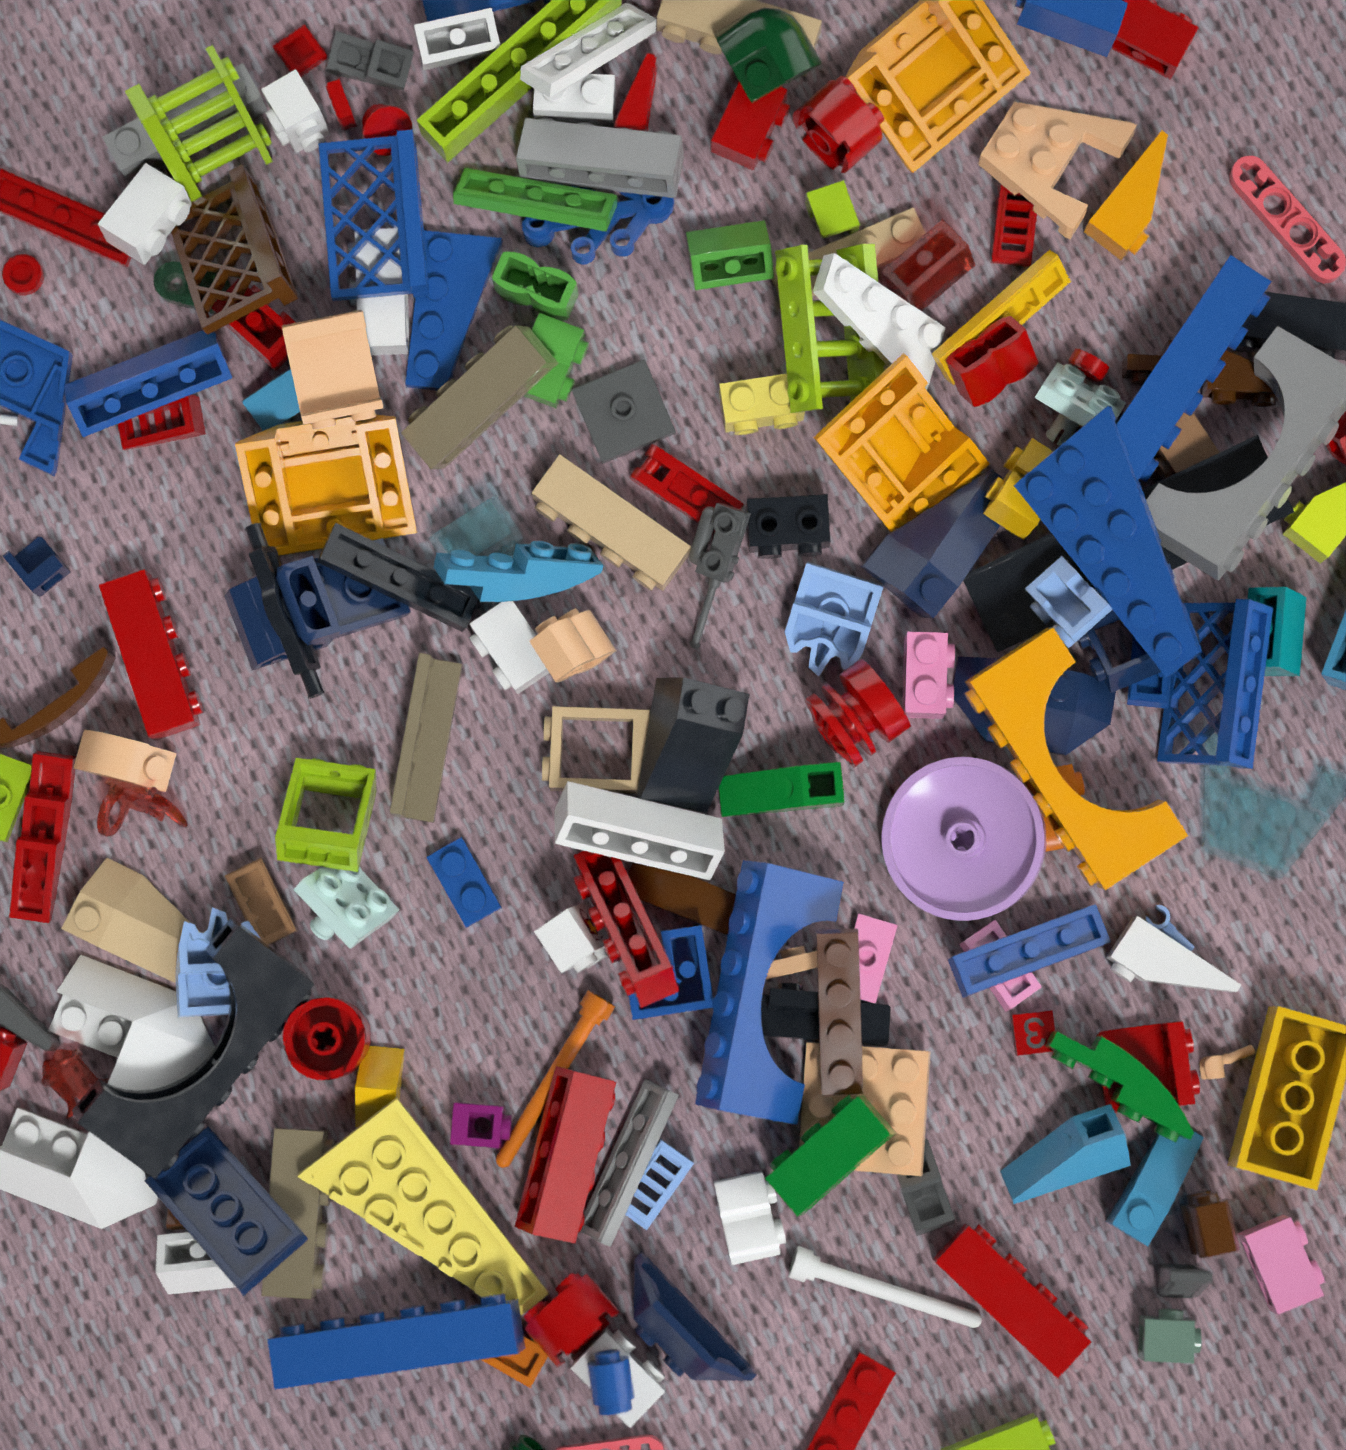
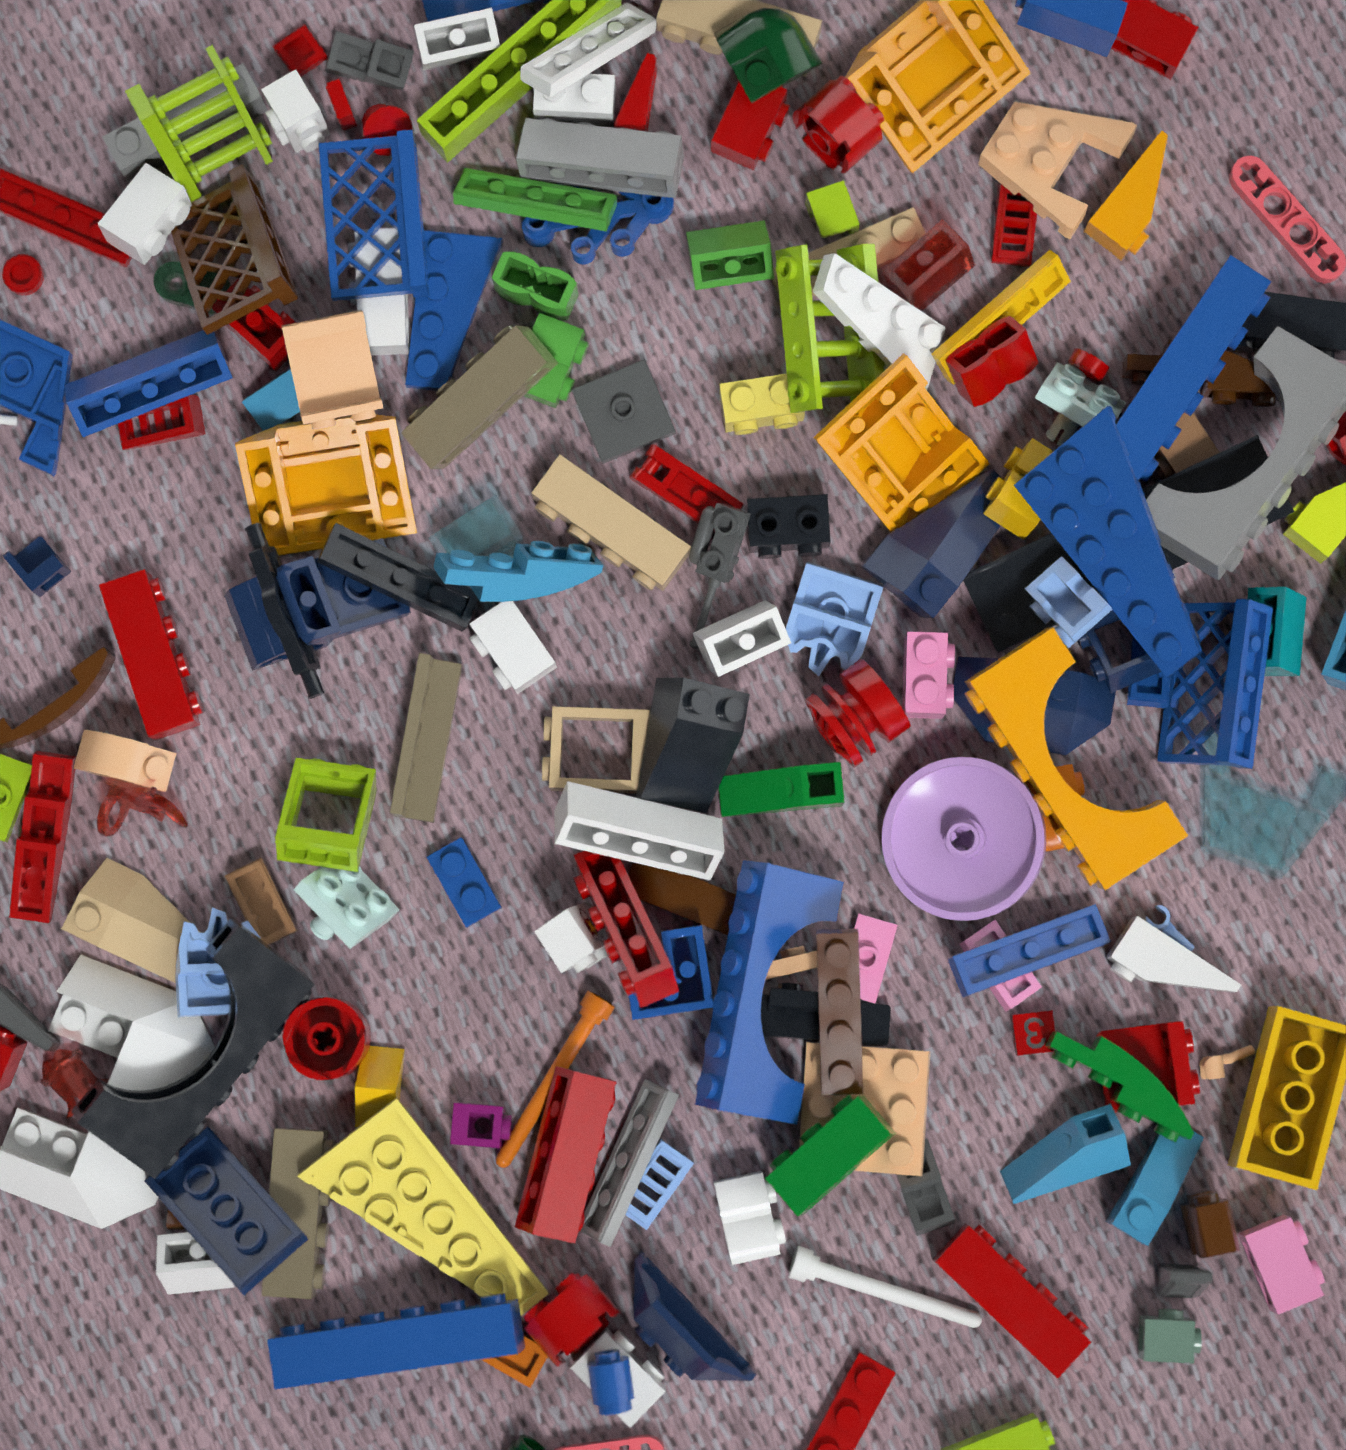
light nougat brick [529,608,617,682] -> none
none -> white brick [693,600,791,677]

